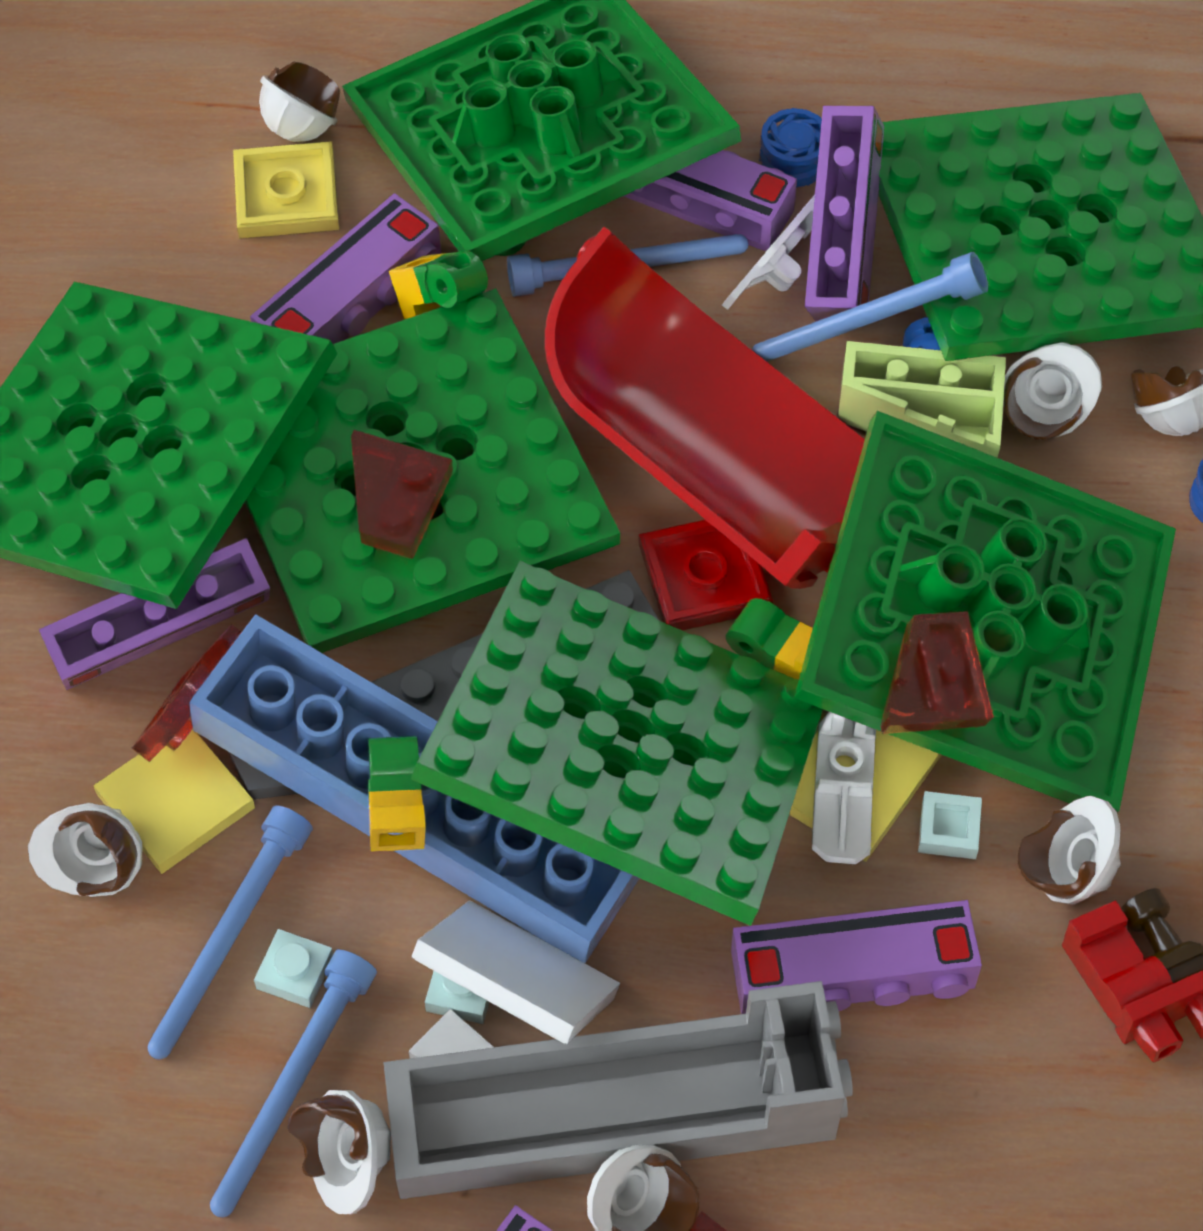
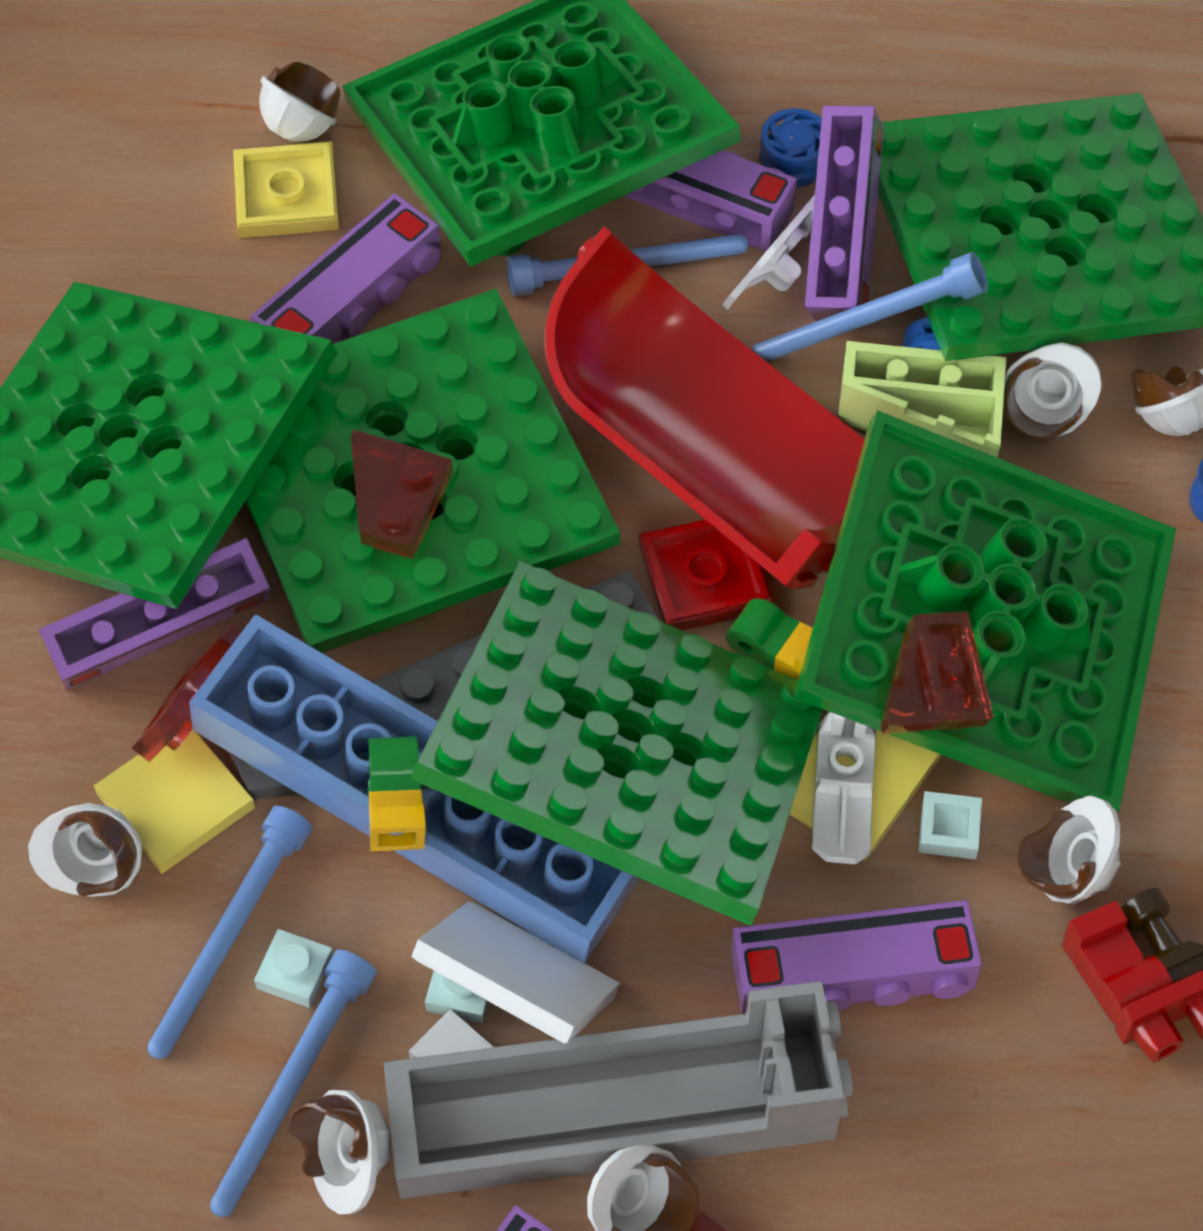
green leg [389,251,488,320] -> none

